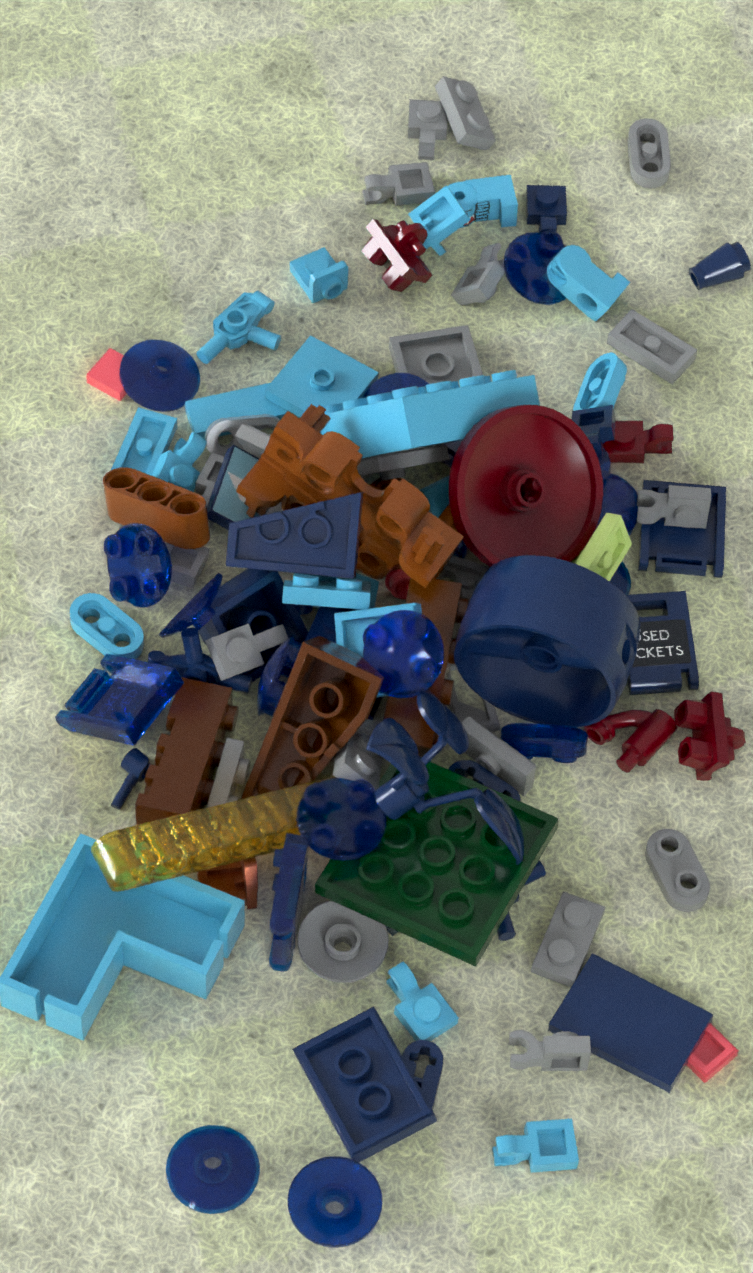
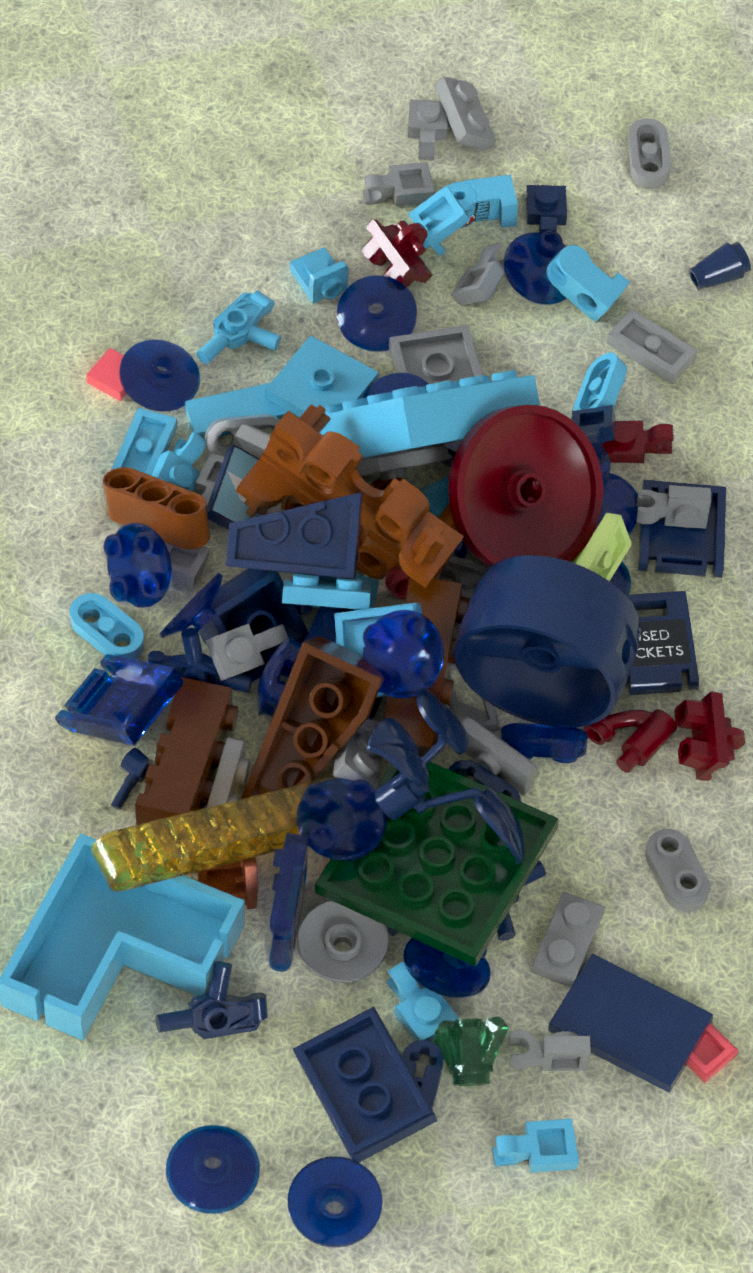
none -> dark blue piece [156,961,268,1039]
none -> clear blue dish [337,275,417,352]
none -> clear blue dish [403,938,491,998]
none -> clear green rock [434,1016,509,1086]

